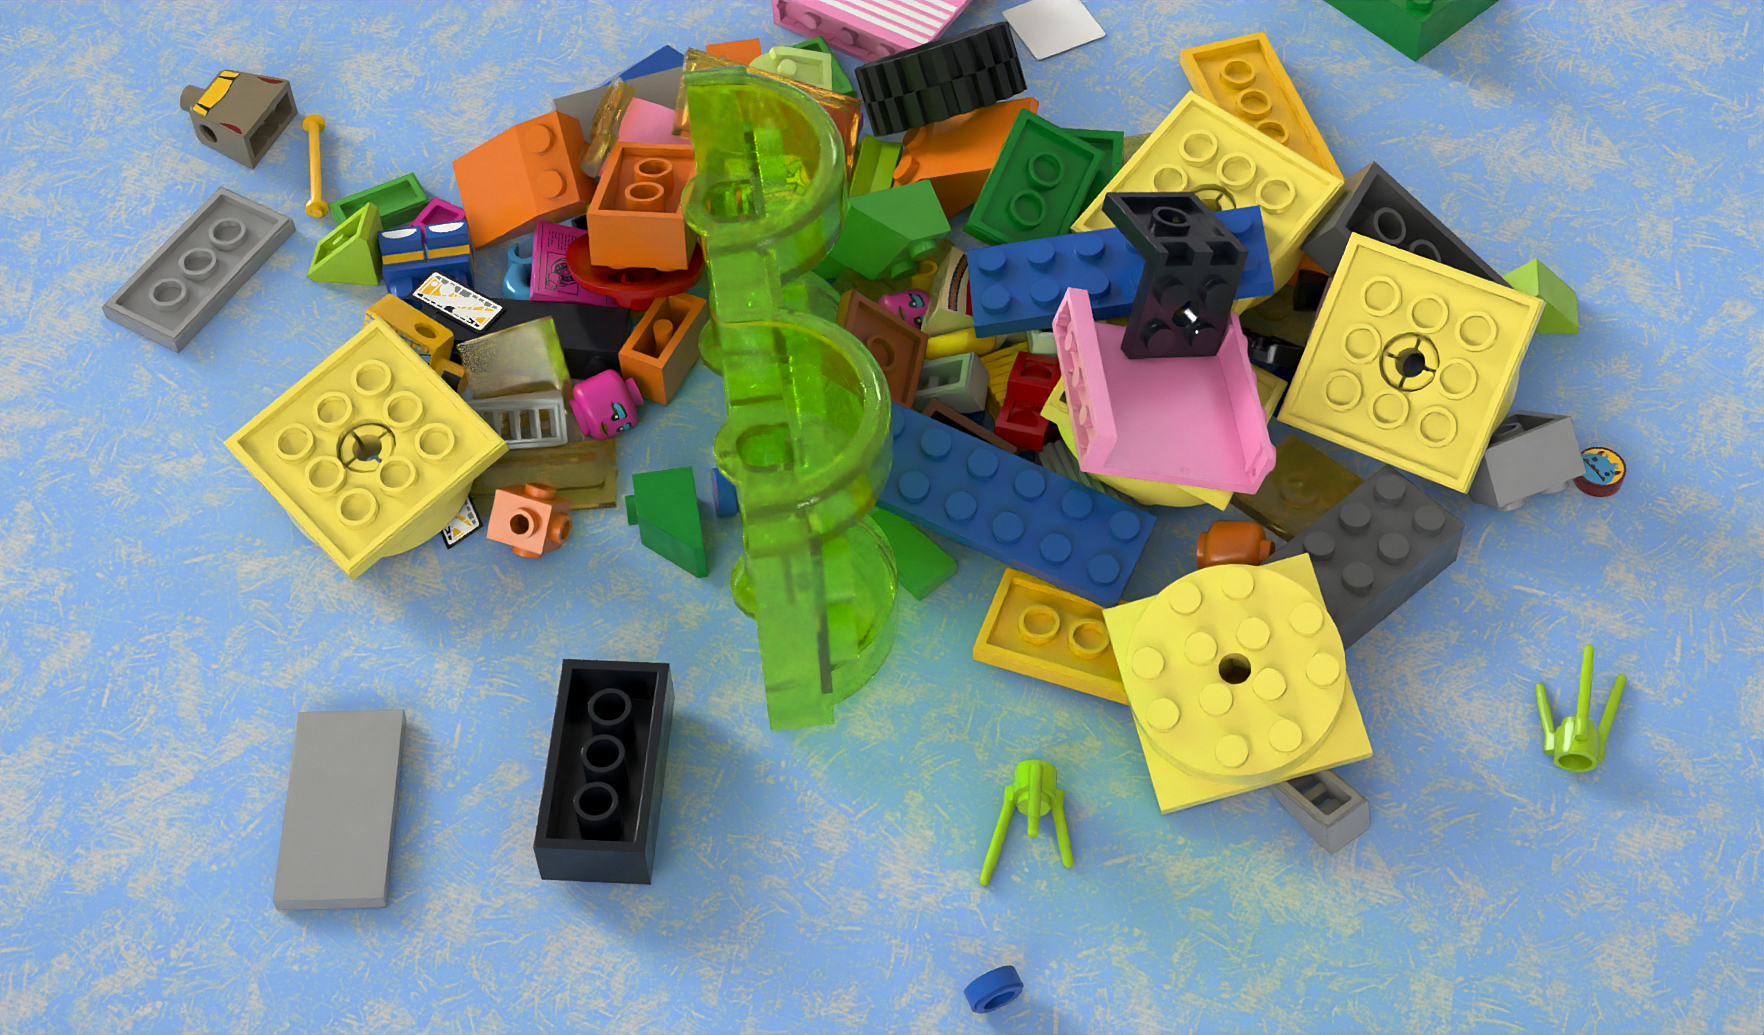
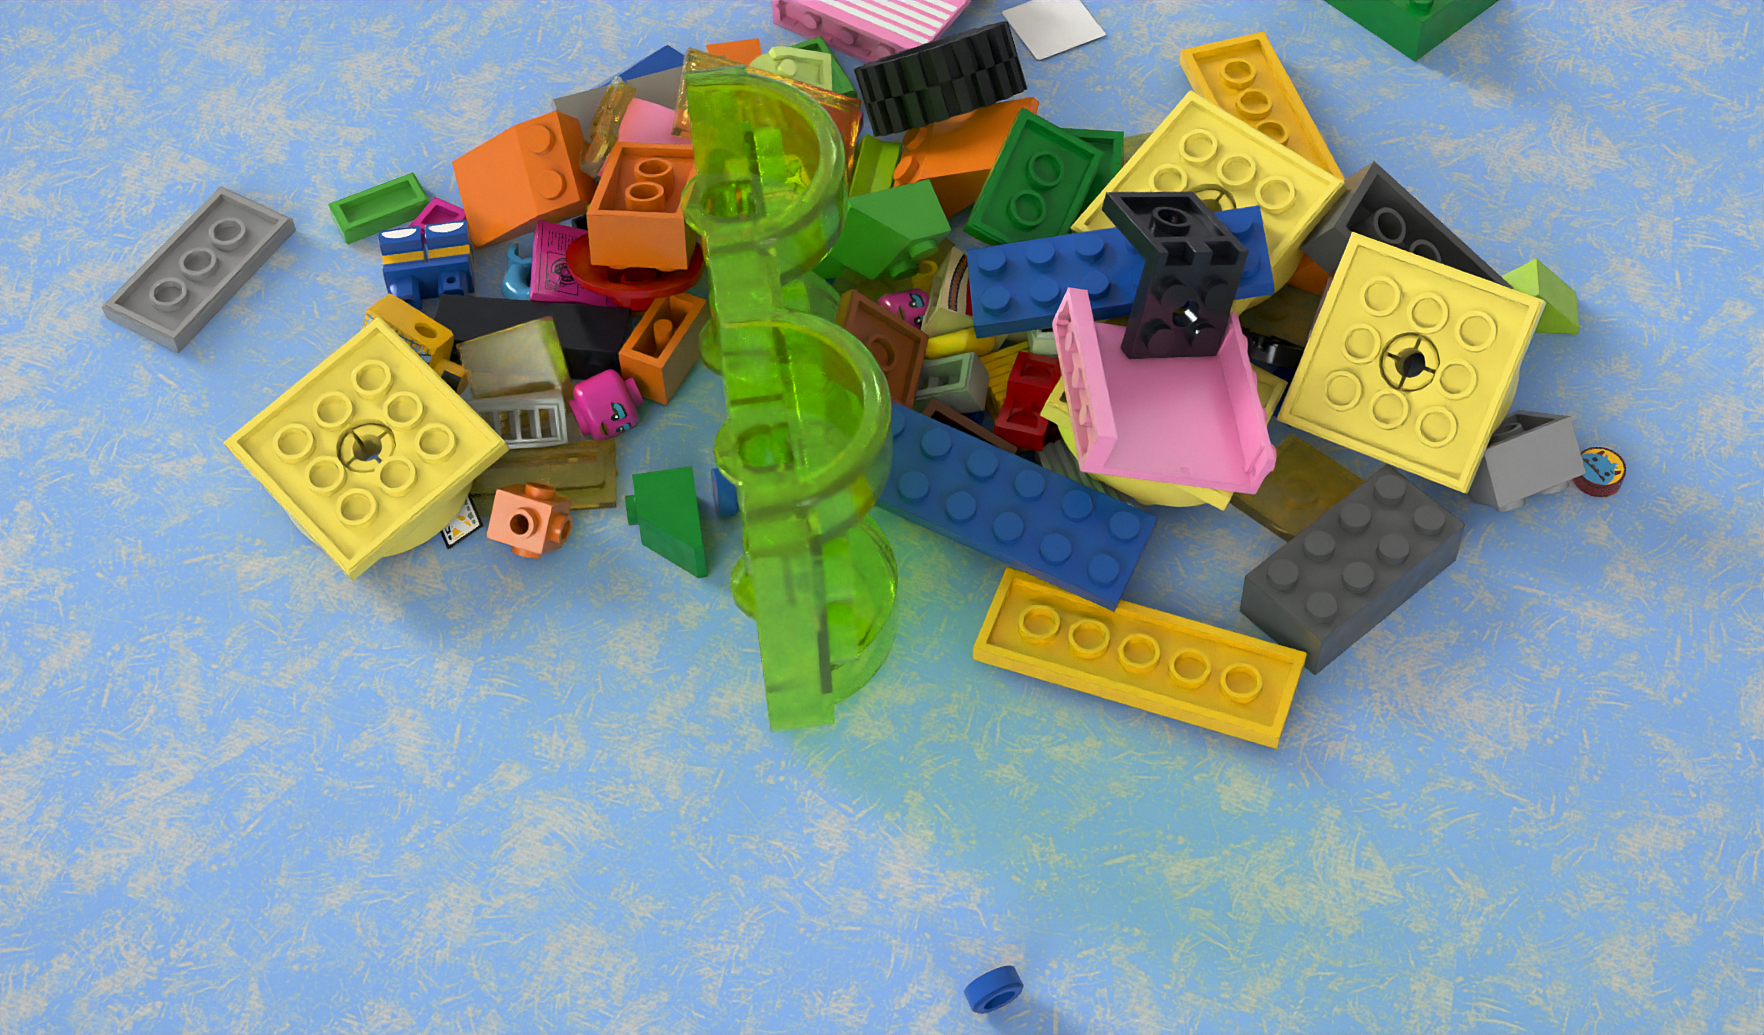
dark tan torso [180,69,298,169] -> none
light grey tile [273,709,406,910] -> none
yellow axle [302,114,329,218] -> none
lime slope [307,202,383,286] -> none
sticker [408,269,507,334] -> none
black brick [533,659,675,885] -> none
bright green tile [850,508,957,601] -> none
lime plant [979,759,1074,887] -> none
light yellow piece [1102,553,1373,815] -> none
orange head [1197,520,1276,570] -> none
light grey slope [1265,769,1371,854] -> none
black tile [1293,269,1329,311] -> none
lime plant [1535,644,1627,772] -> none

